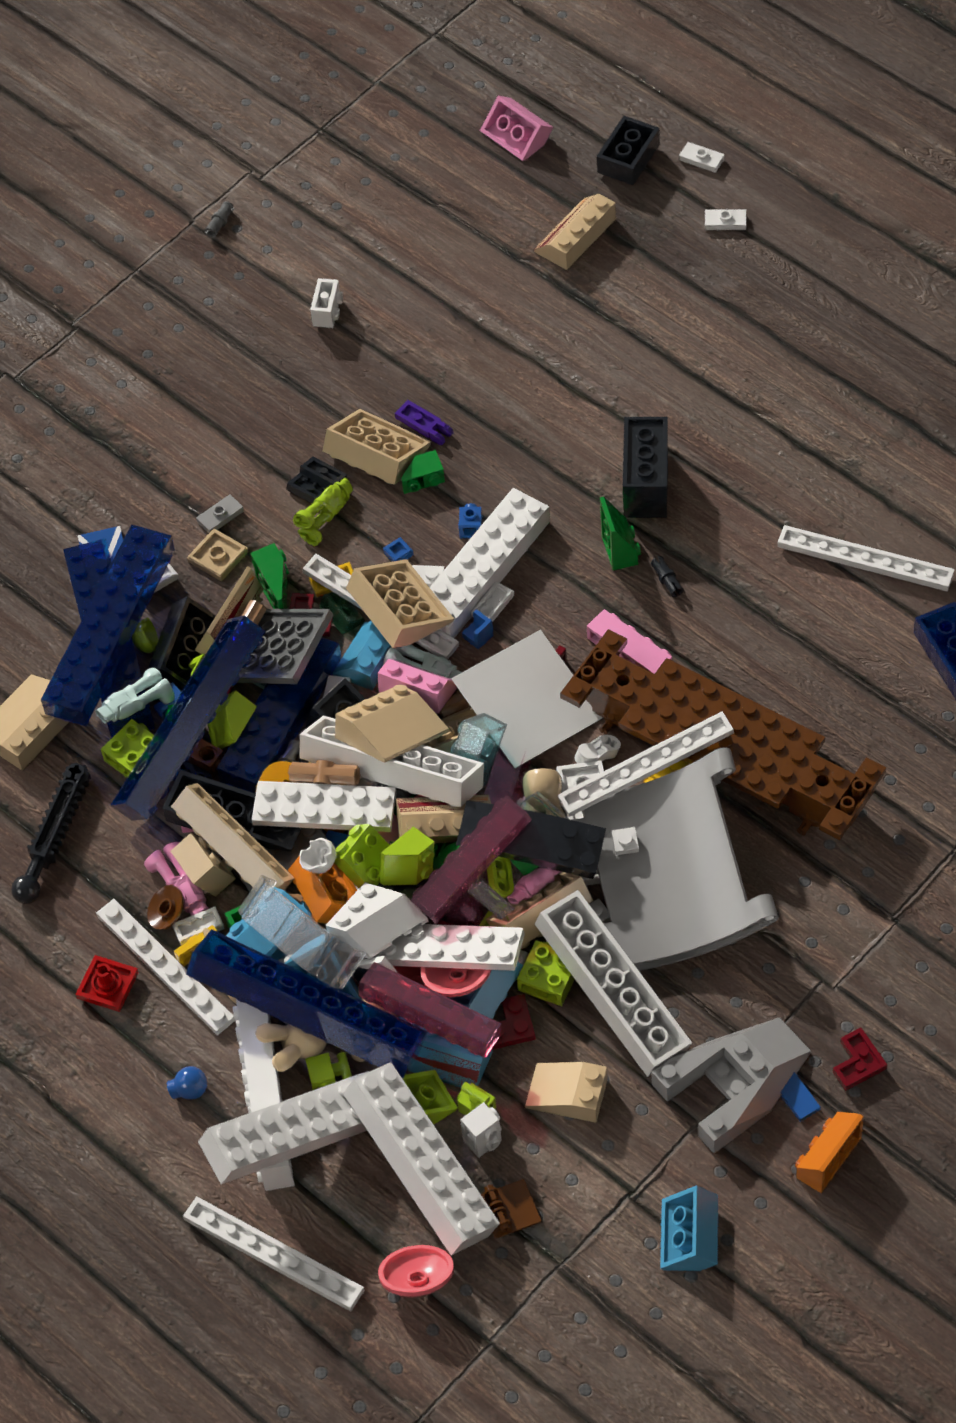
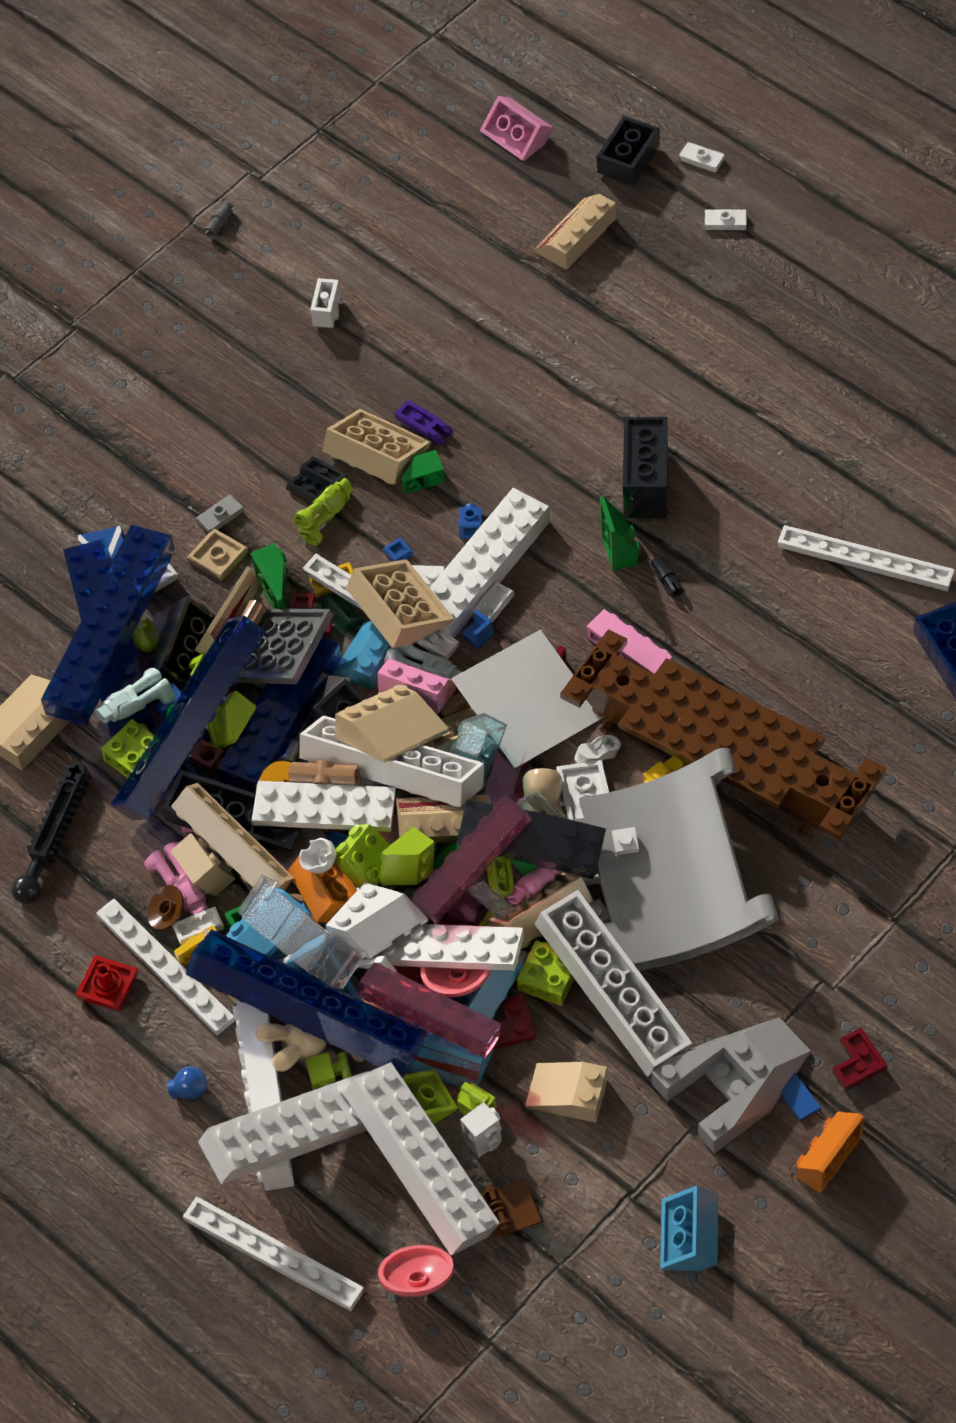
white plate [558,711,734,817] -> none

